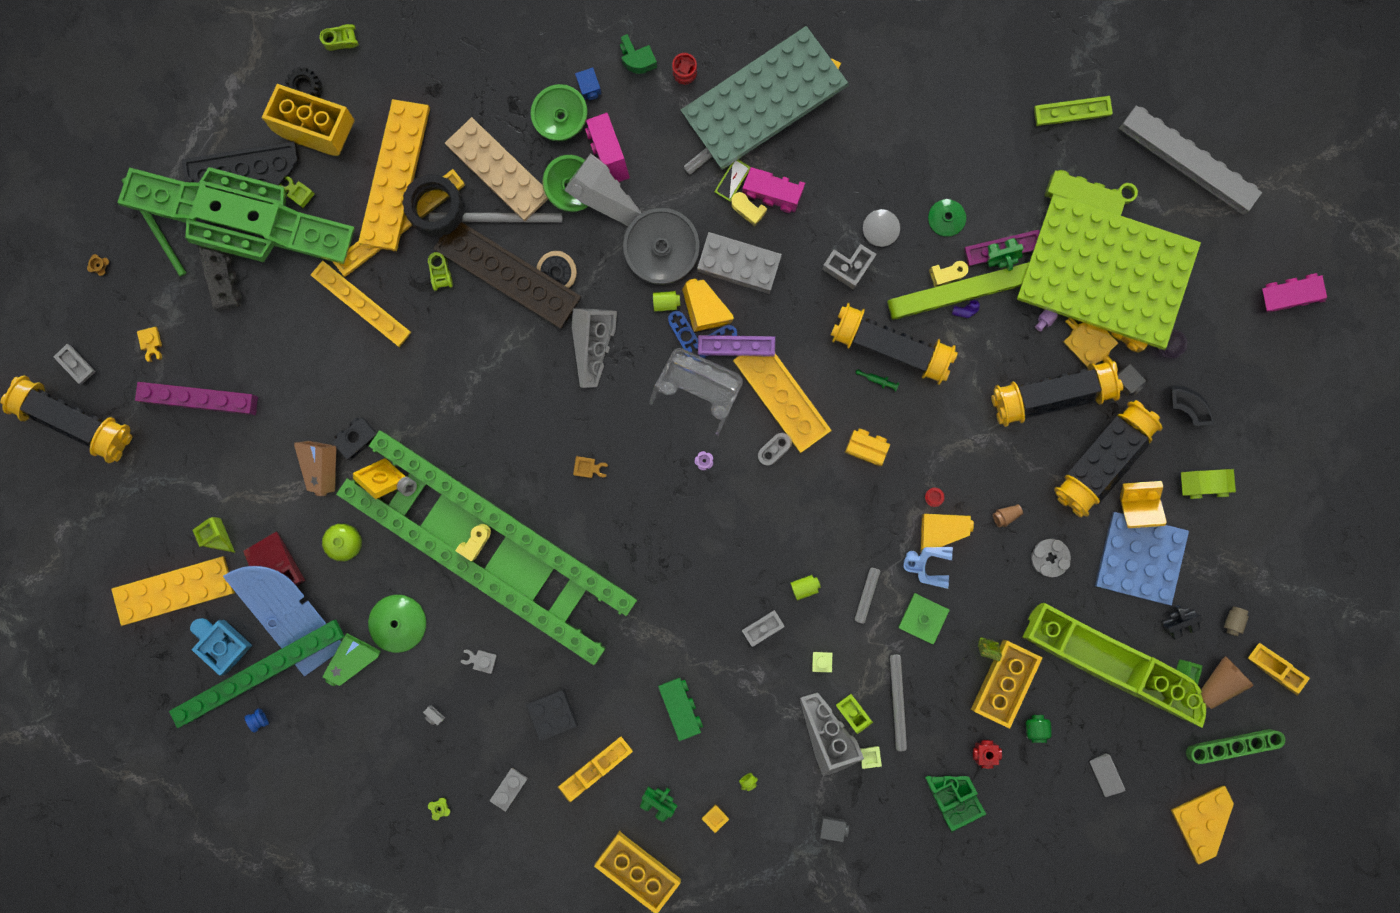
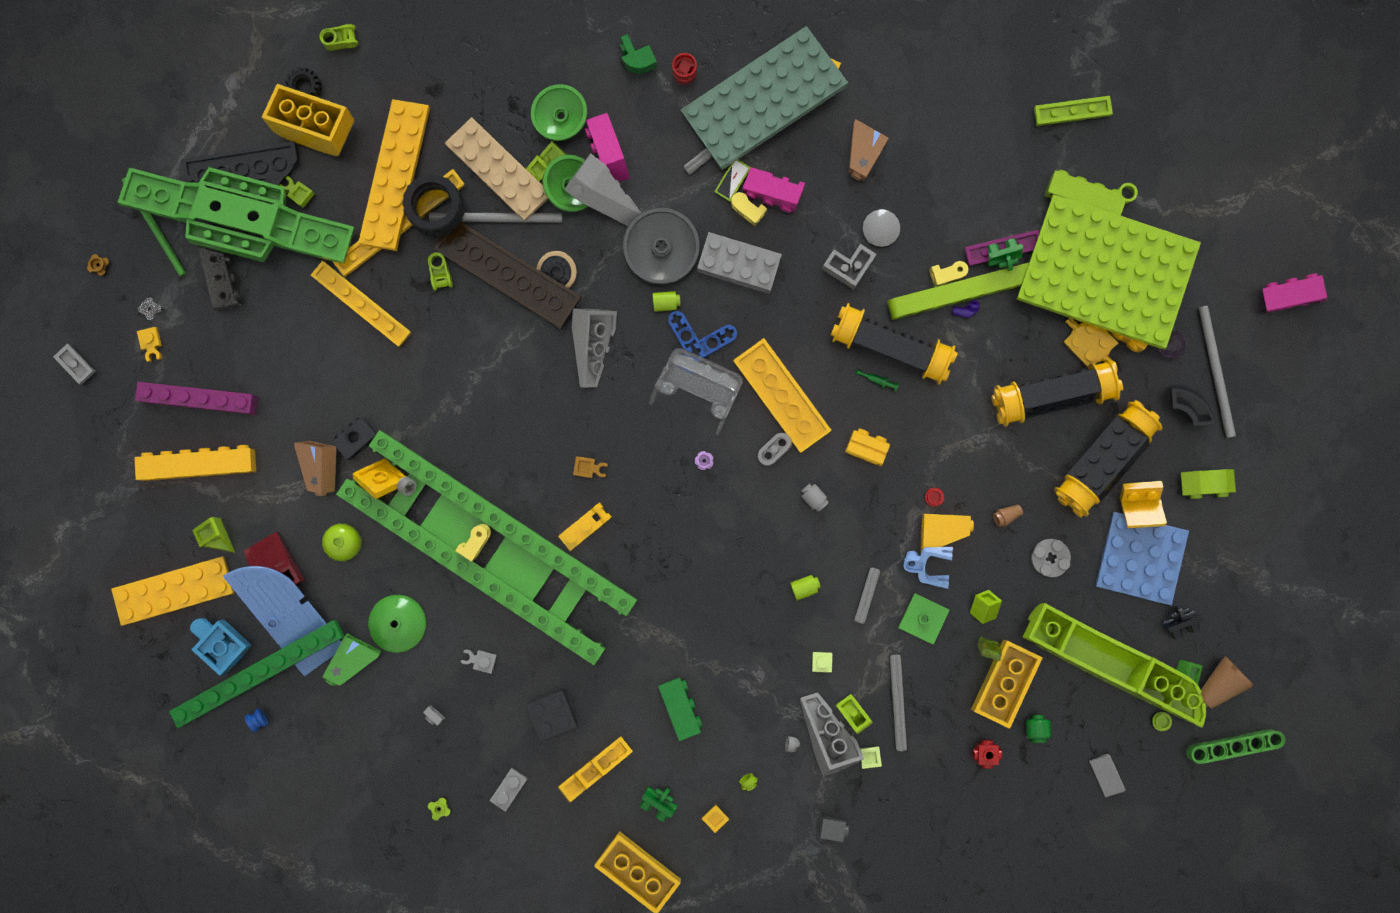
brick [0,375,132,463] -> none
blue brick [575,68,601,100] -> none
yellow slope [682,279,734,332] -> none
medium lavender tile [698,335,775,357] -> none
light grey plate [742,610,785,647] -> none
green slope [925,776,986,833] -> none
green dish [928,199,966,237] -> none
lavender cylinder [1035,309,1058,332] -> none
dark grey brick [1117,364,1146,395] -> none
light grey brick [1119,105,1262,215] -> none
yellow plate [1171,785,1234,865] -> none
dark tan brick [1224,606,1249,636] -> none
yellow slope [1248,643,1310,696] -> none
none -> yellow brick [135,445,256,481]
none -> clear plate [138,297,161,320]
none -> lime slope [526,141,567,182]
none -> yellow plate [558,502,612,551]
none -> light grey hinge [785,736,800,753]
none -> light grey brick [801,483,829,512]
none -> medium nougat slope [848,120,889,181]
none -> lime panel [970,590,1002,624]
none -> lime plate [1152,712,1172,731]
none -> light grey piece [1198,306,1236,438]

